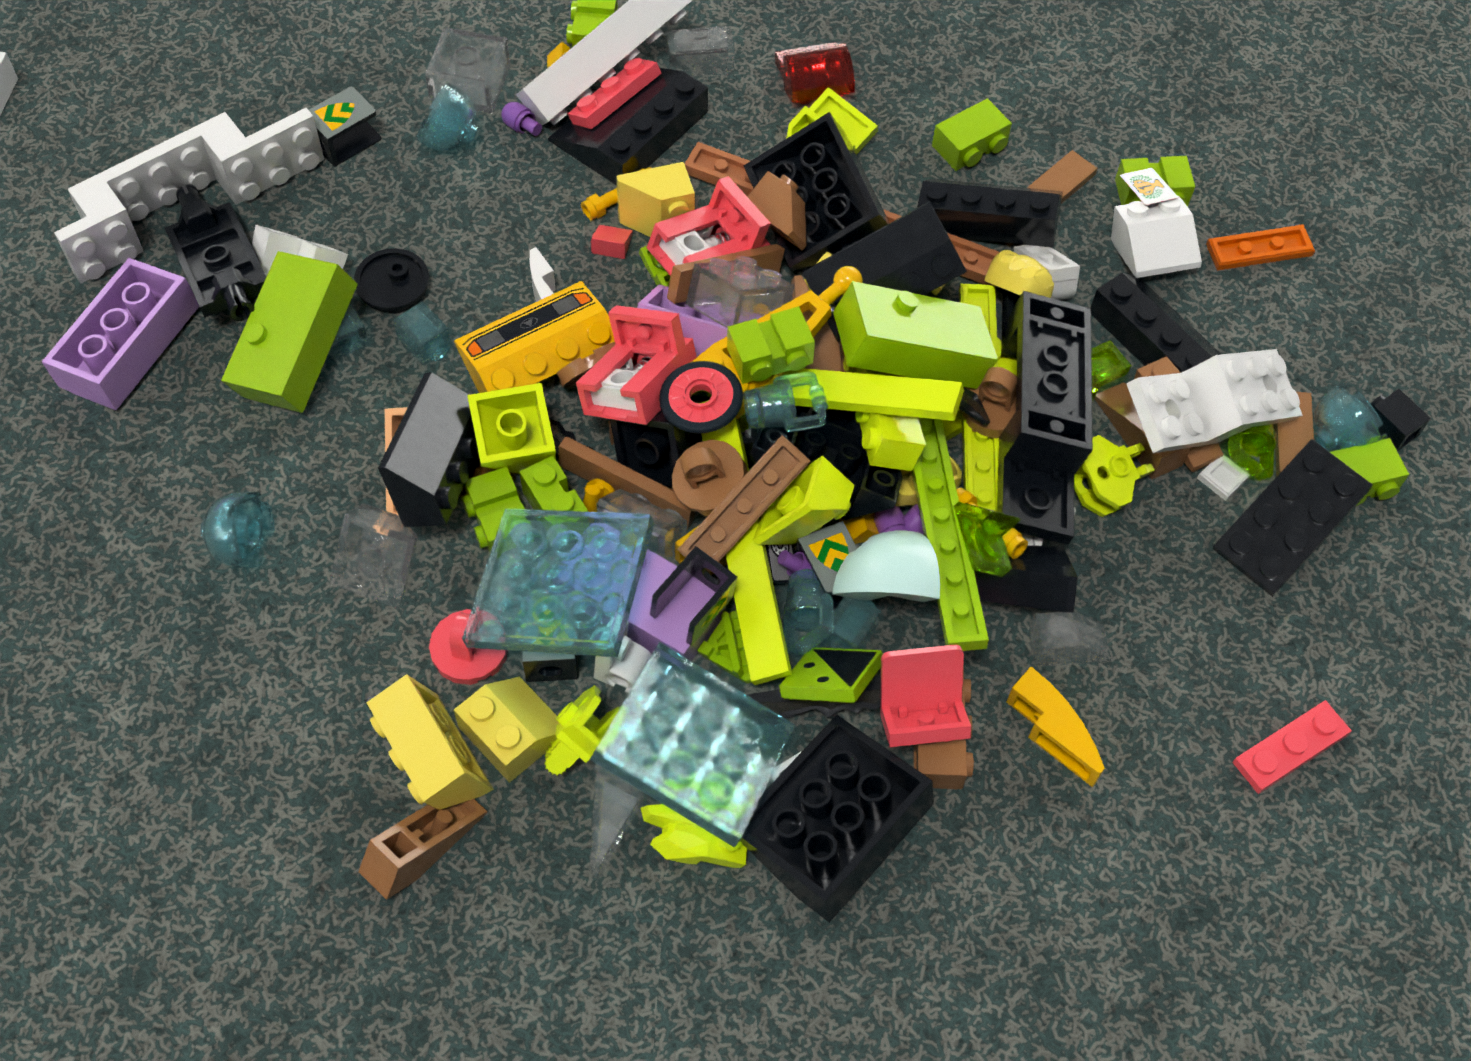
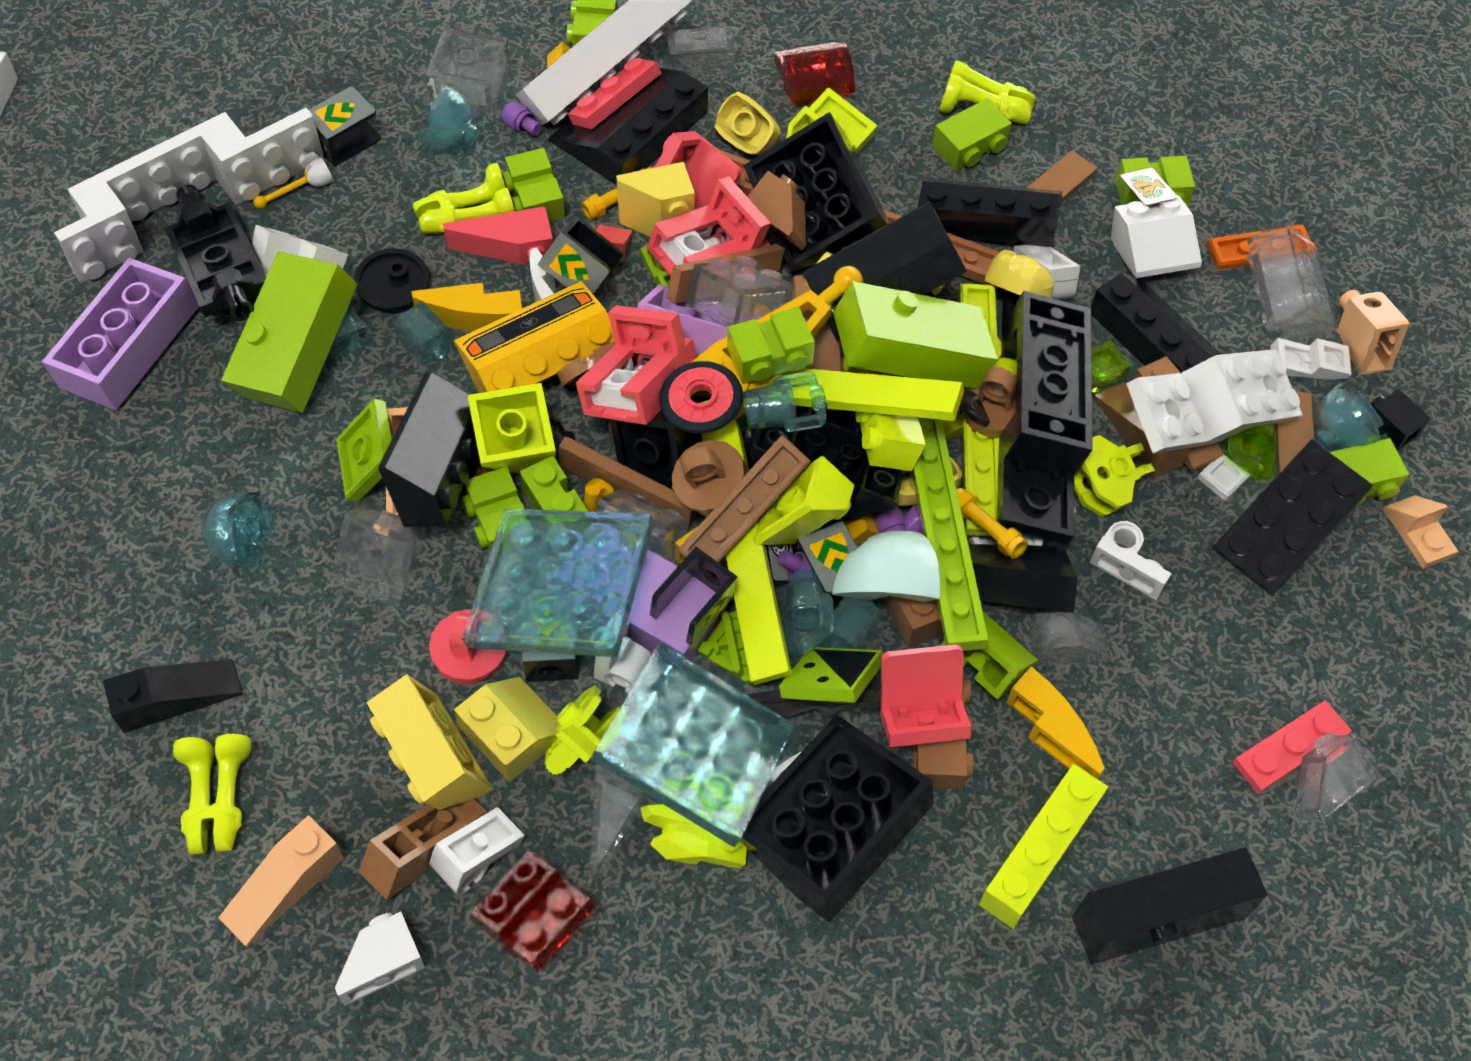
clear neon green slope [954,502,1021,577] -> none
none -> black slope [103,659,242,733]
none -> neon yellow piece [173,734,251,855]
none -> light nougat slope [218,815,344,947]
none -> hinge [253,157,334,209]
none -> white slope [335,912,425,1006]
none -> lime tile [336,399,392,502]
none -> yellow slope [412,283,522,331]
none -> neon yellow piece [413,163,515,234]
none -> white plate [429,807,525,895]
none -> coral slope [443,206,553,264]
none -> clear red brick [470,850,596,972]
none -> lime brick [502,148,565,222]
none -> piece [537,215,624,294]
none -> coral bracket [652,131,742,209]
none -> light yellow piece [714,91,781,156]
none -> medium nougat slope [882,596,943,648]
none -> neon yellow piece [939,60,1036,124]
none -> lime brick [940,612,1038,700]
none -> neon yellow brick [979,763,1108,929]
none -> black brick [1072,847,1268,965]
none -> white plate [1090,521,1171,600]
none -> clear slope [1247,222,1338,339]
none -> white slope [1271,338,1351,380]
none -> clear slope [1294,732,1379,821]
none -> light nougat torso [1337,290,1410,375]
none -> light nougat slope [1383,495,1459,569]

